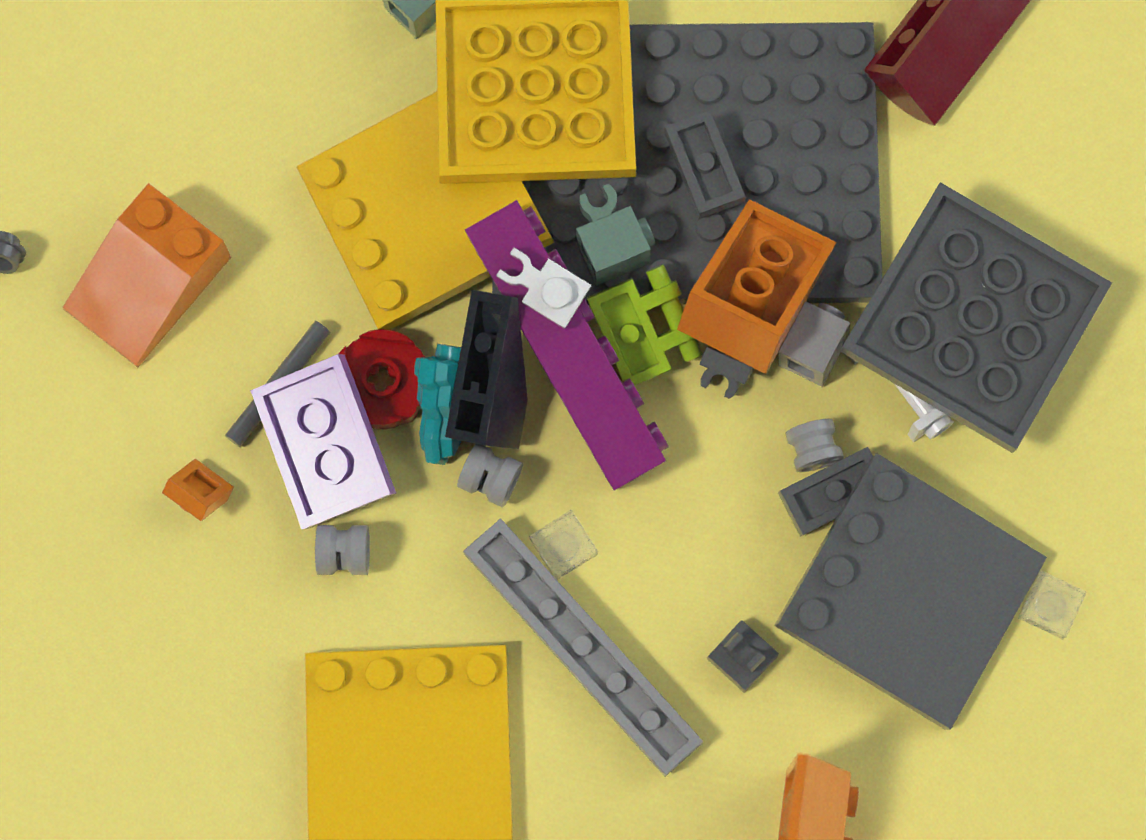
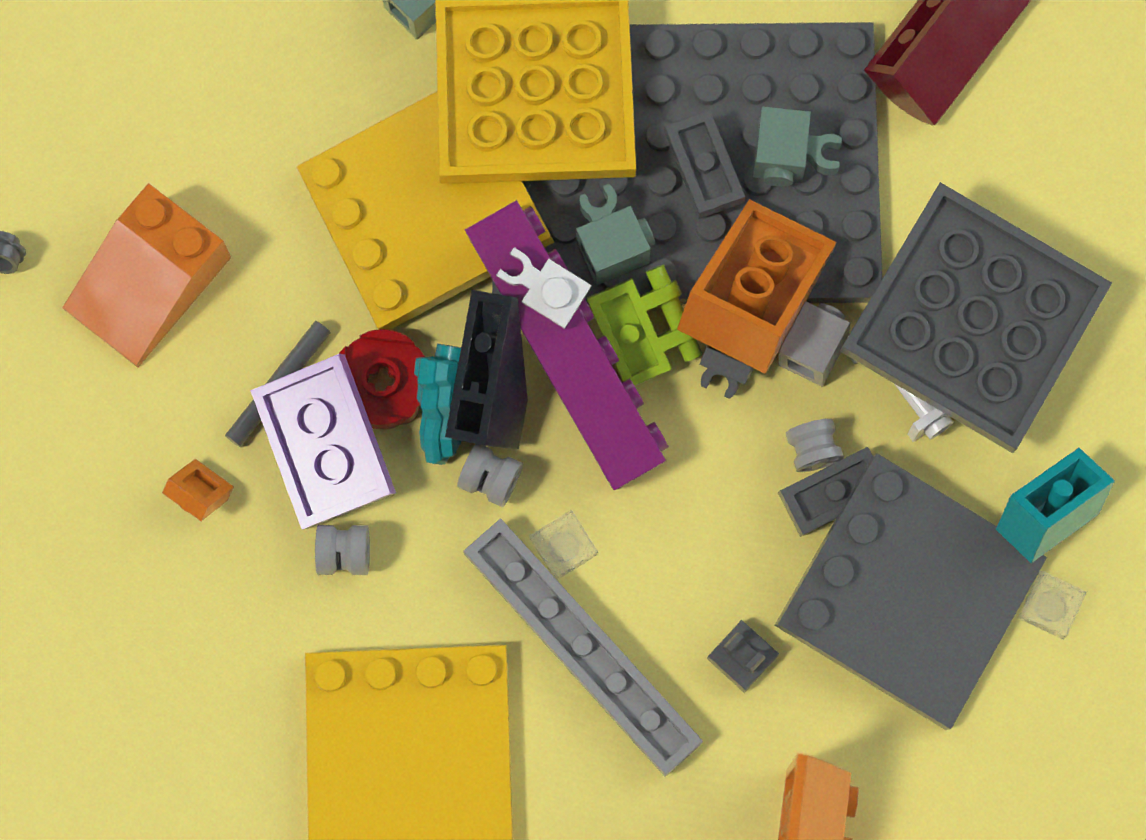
none -> sand green brick [753,106,842,187]
none -> teal brick [996,448,1115,563]

